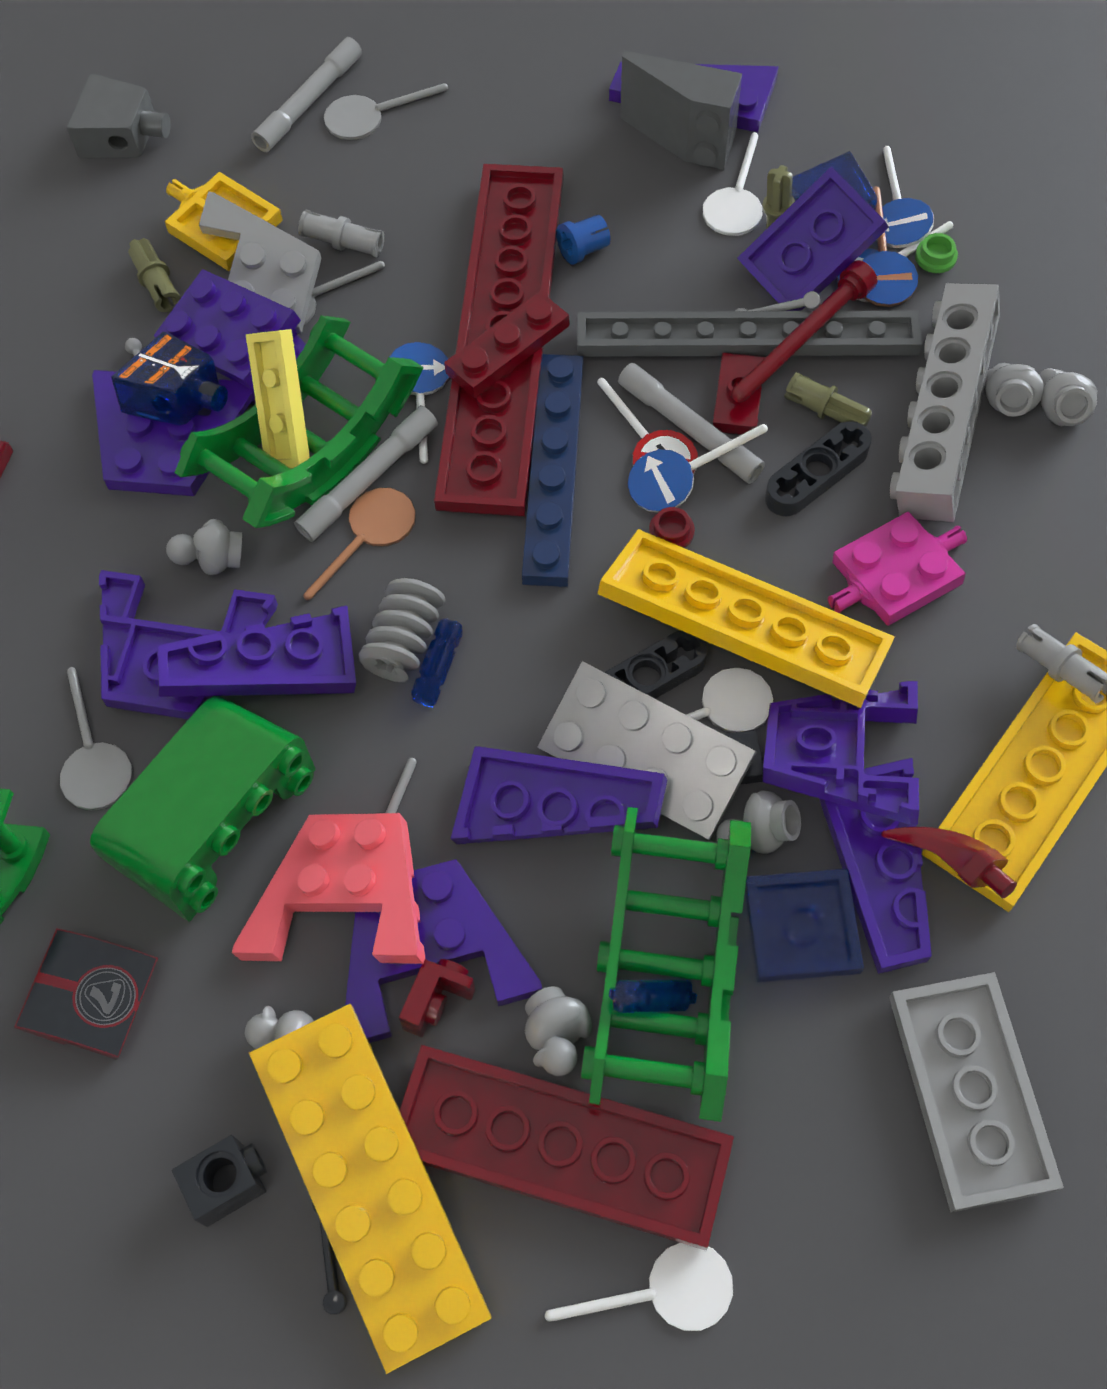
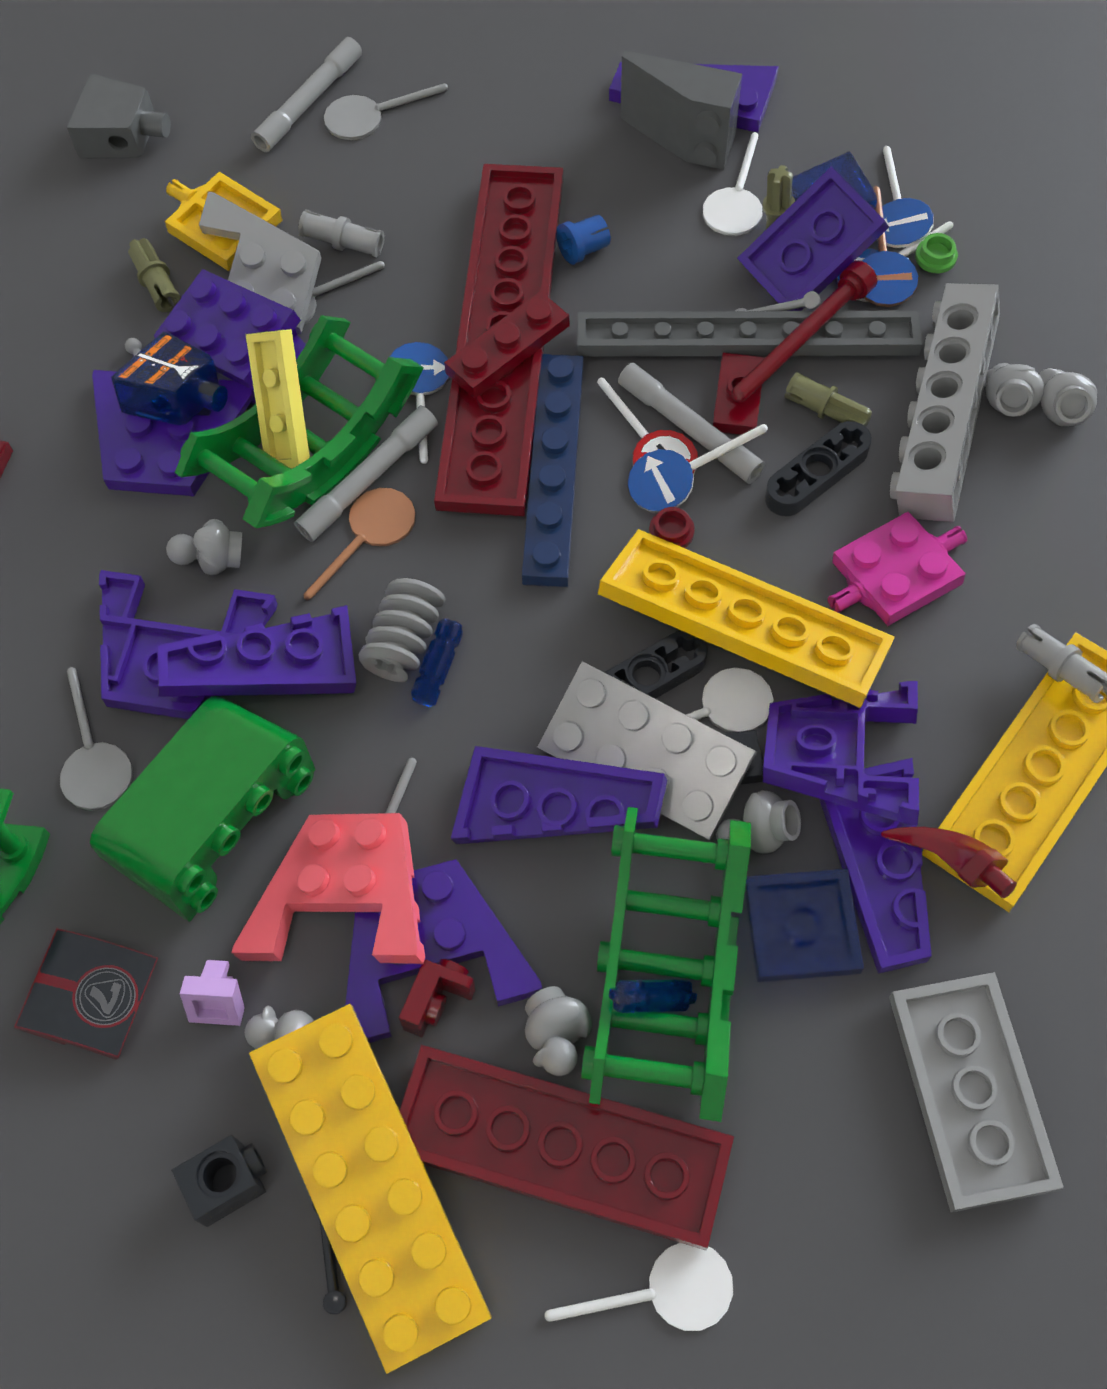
none -> lavender tile [180,960,245,1026]

